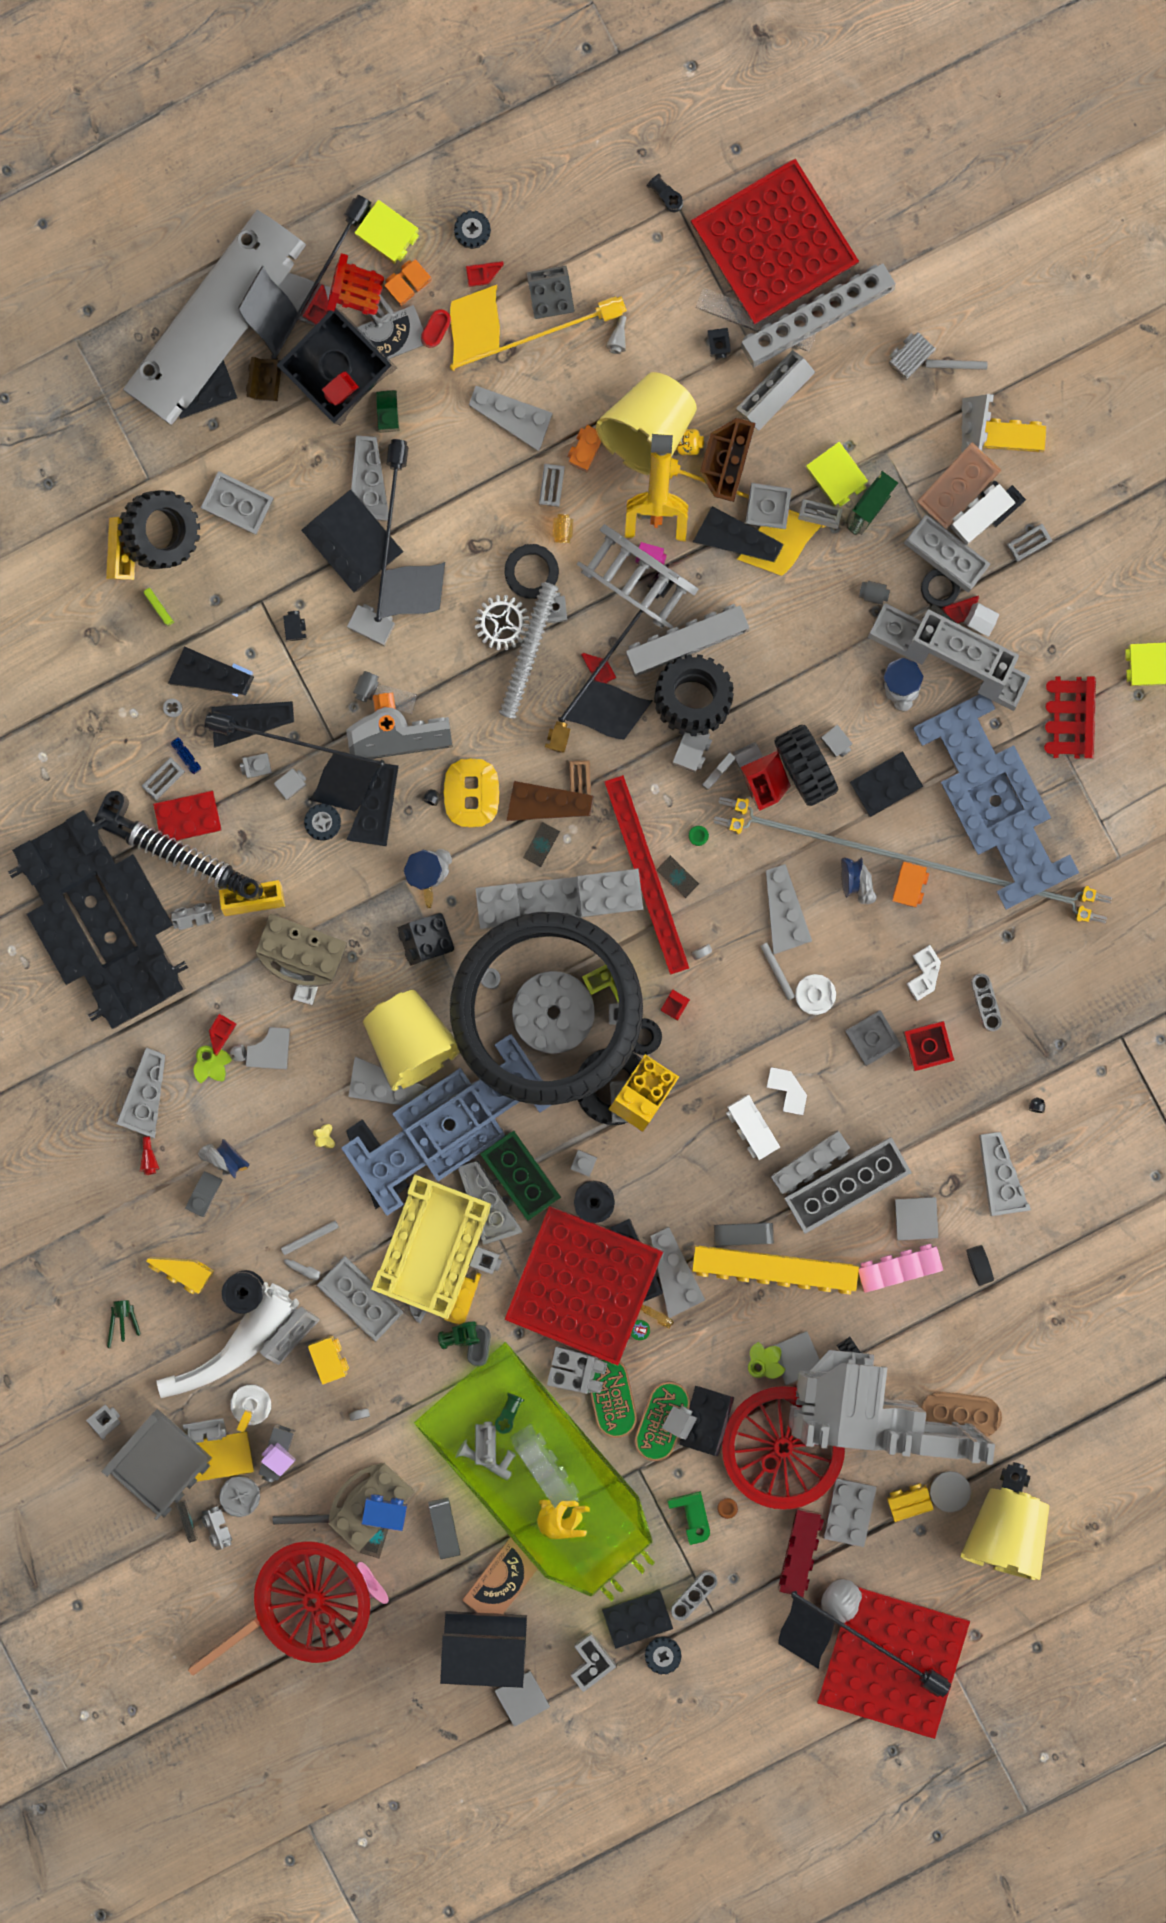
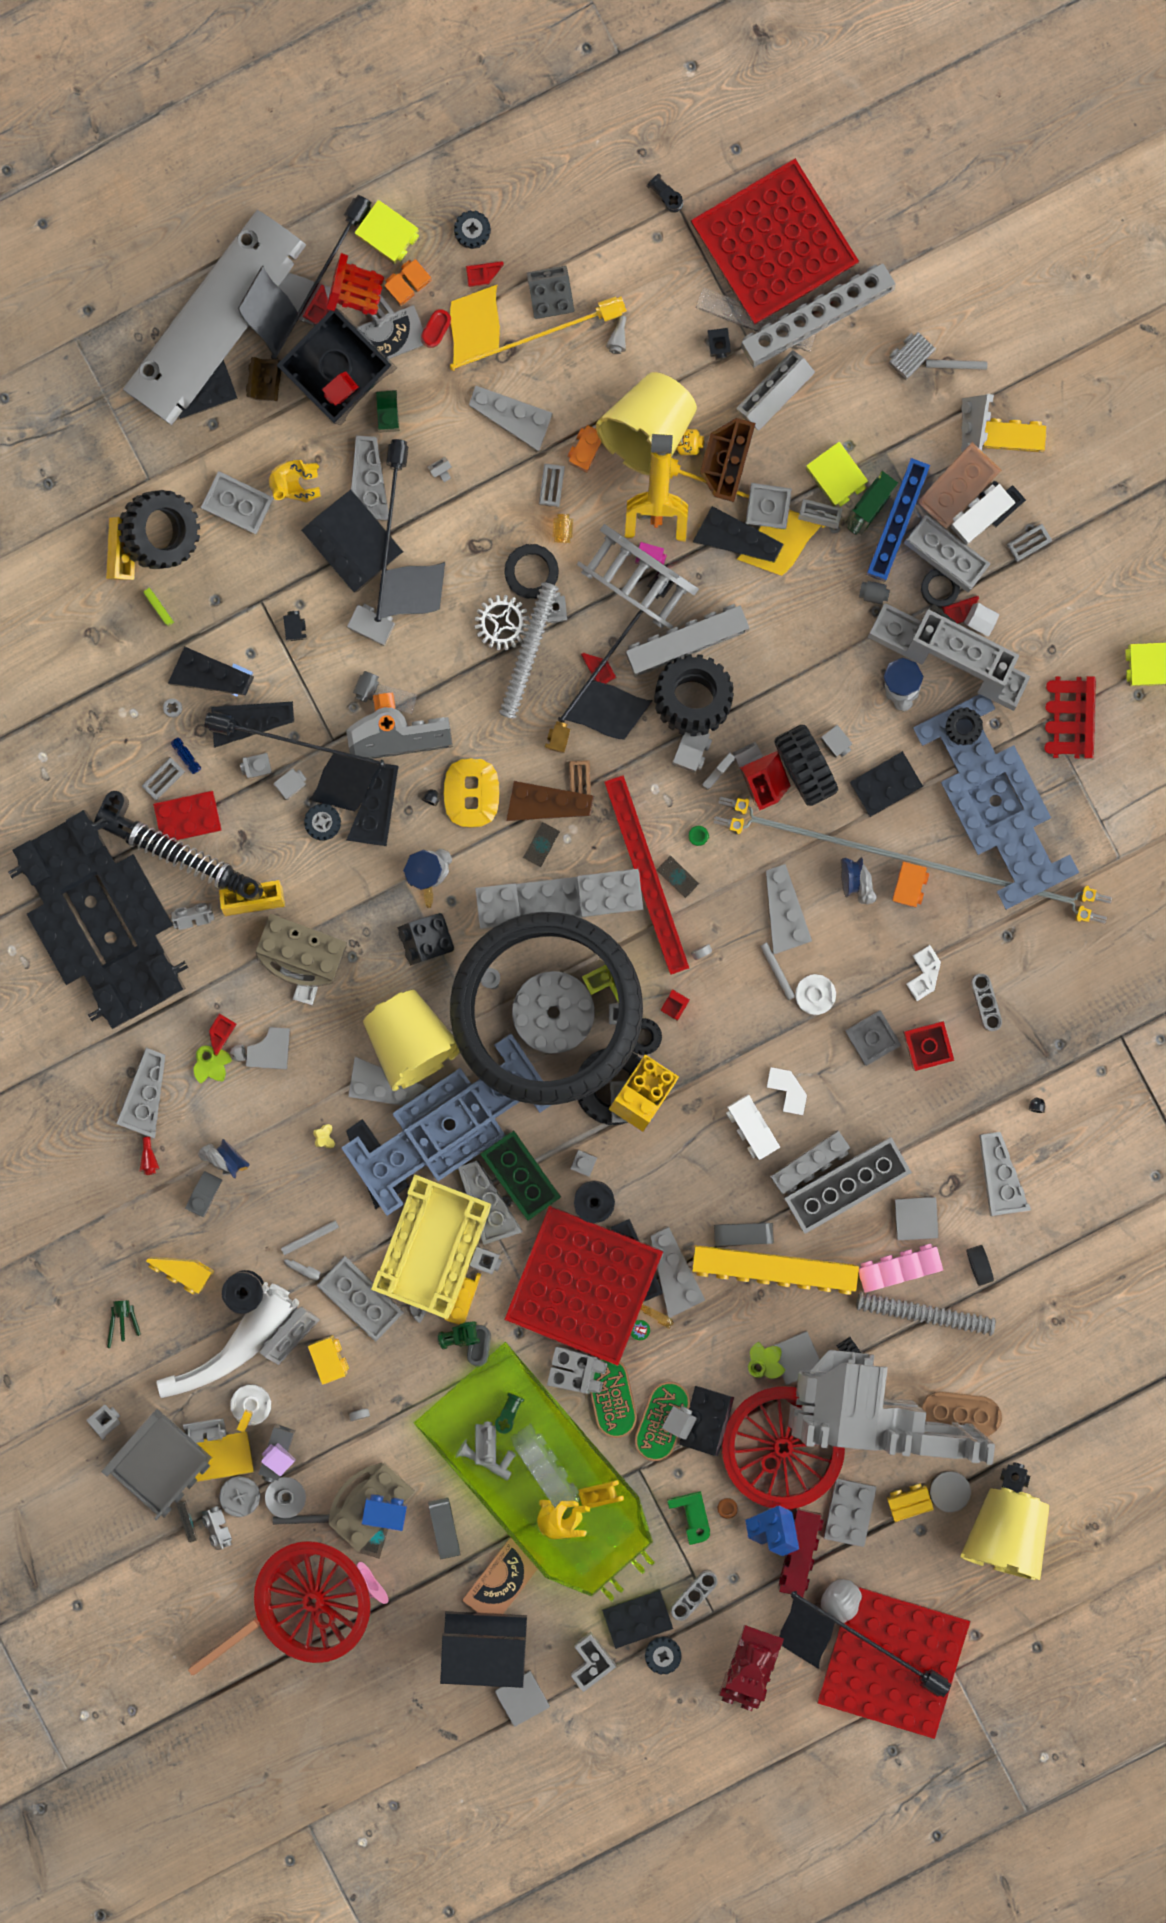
none -> light grey dish [265,1477,306,1518]
none -> yellow piece [269,460,321,503]
none -> light grey tile [428,457,452,482]
none -> yellow hinge [578,1480,624,1508]
none -> dark red brick [718,1625,784,1712]
none -> blue brick [745,1506,799,1556]
none -> light grey piece [856,1292,996,1336]
none -> blue brick [866,458,930,582]
none -> black tyre [945,707,983,746]

